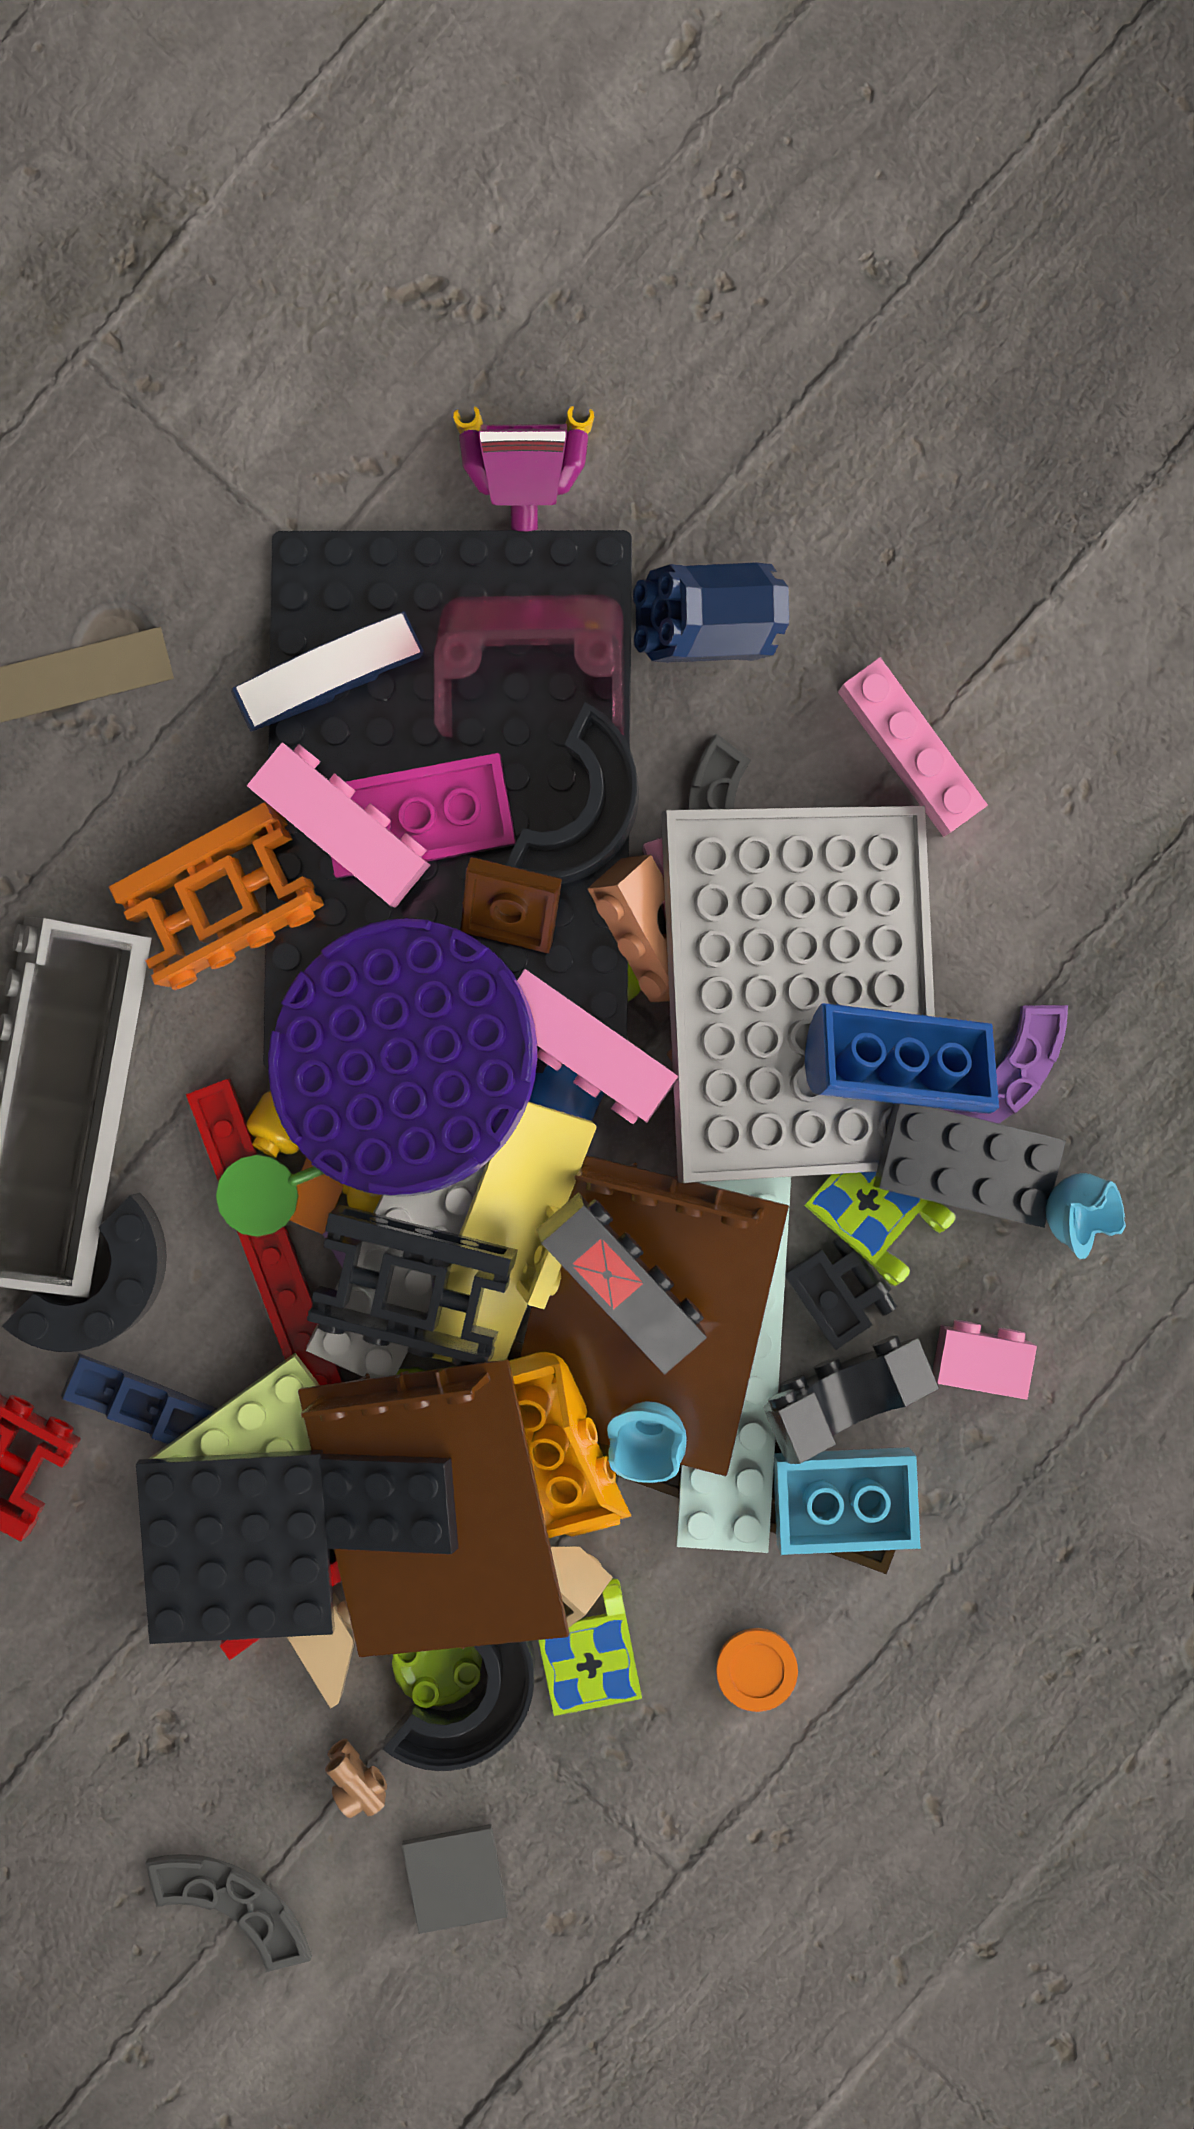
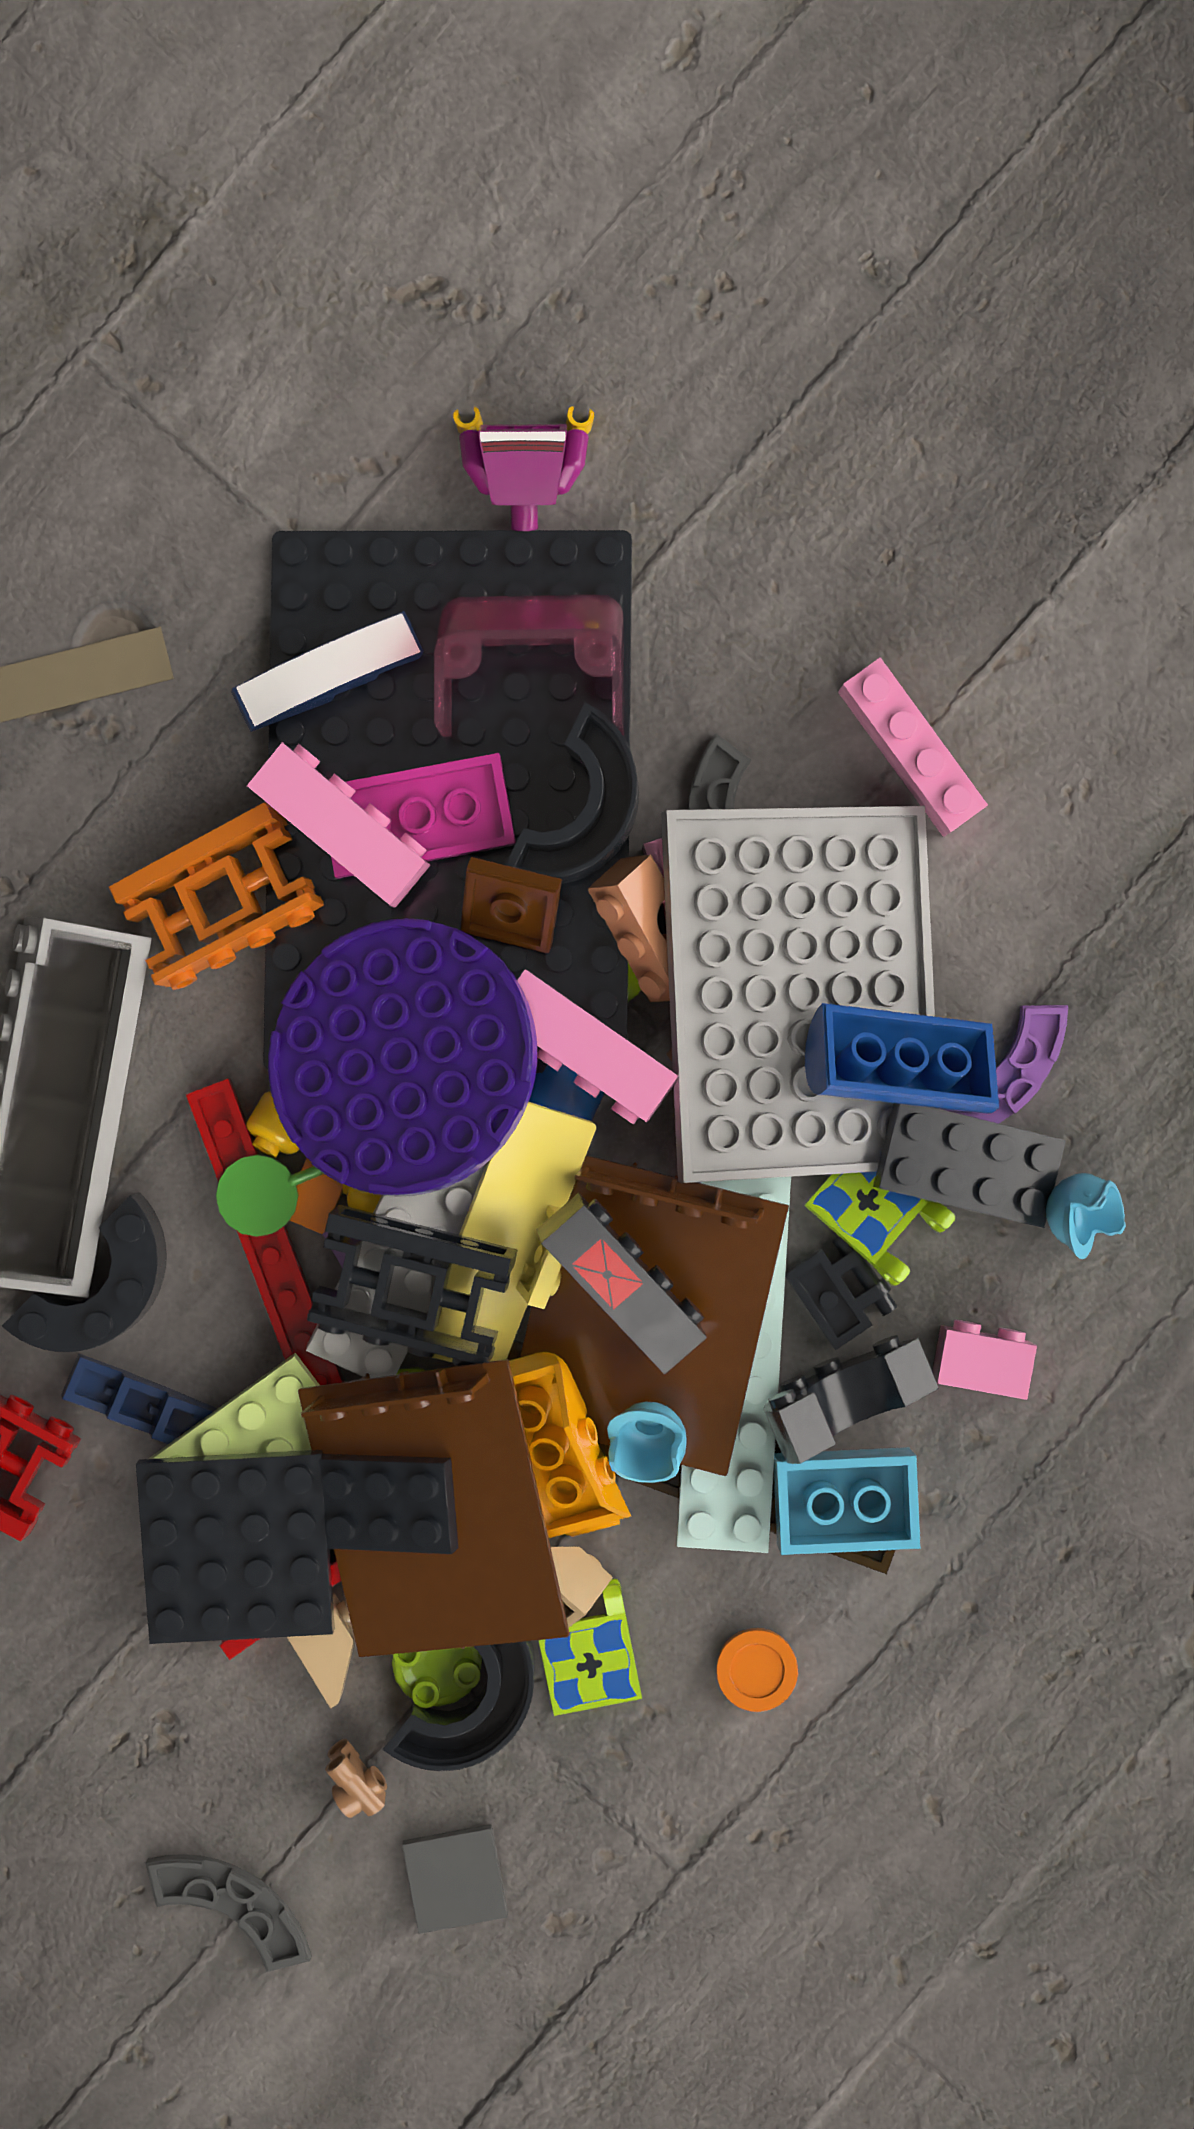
dark blue brick [633,562,789,663] -> none

